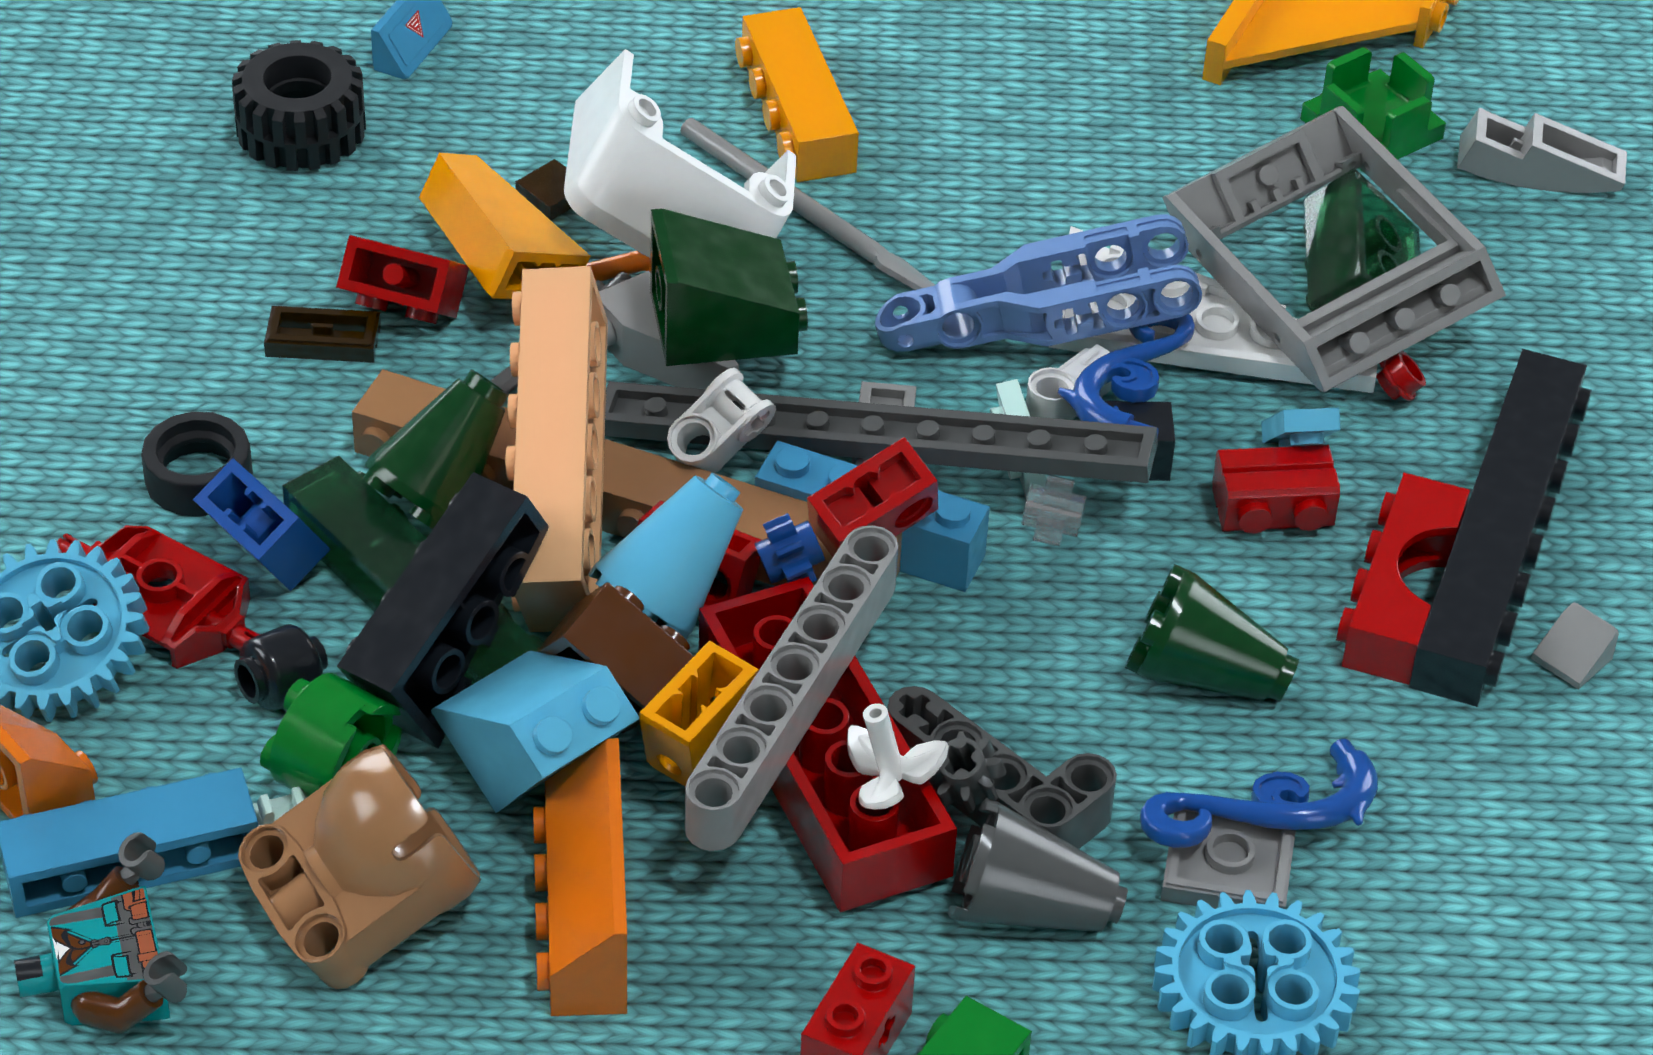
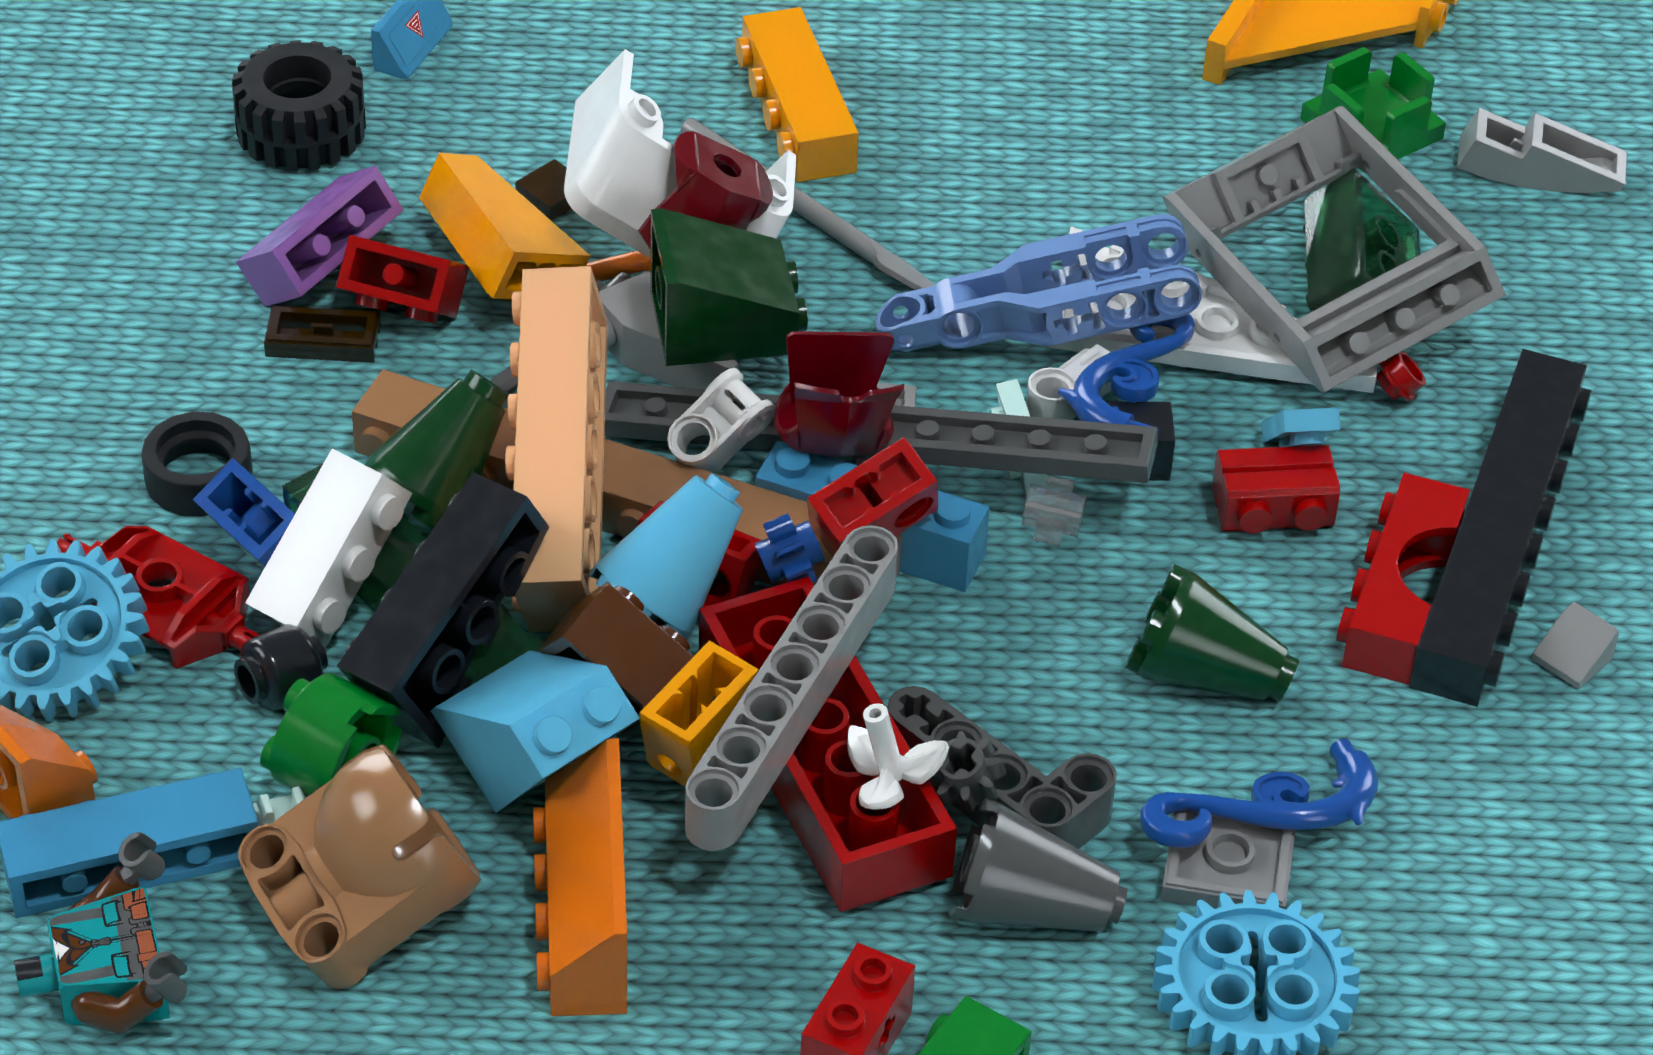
none -> medium lavender brick [236,165,404,306]
none -> white brick [245,449,413,647]
none -> dark red piece [638,131,773,249]
none -> dark red piece [774,331,904,458]

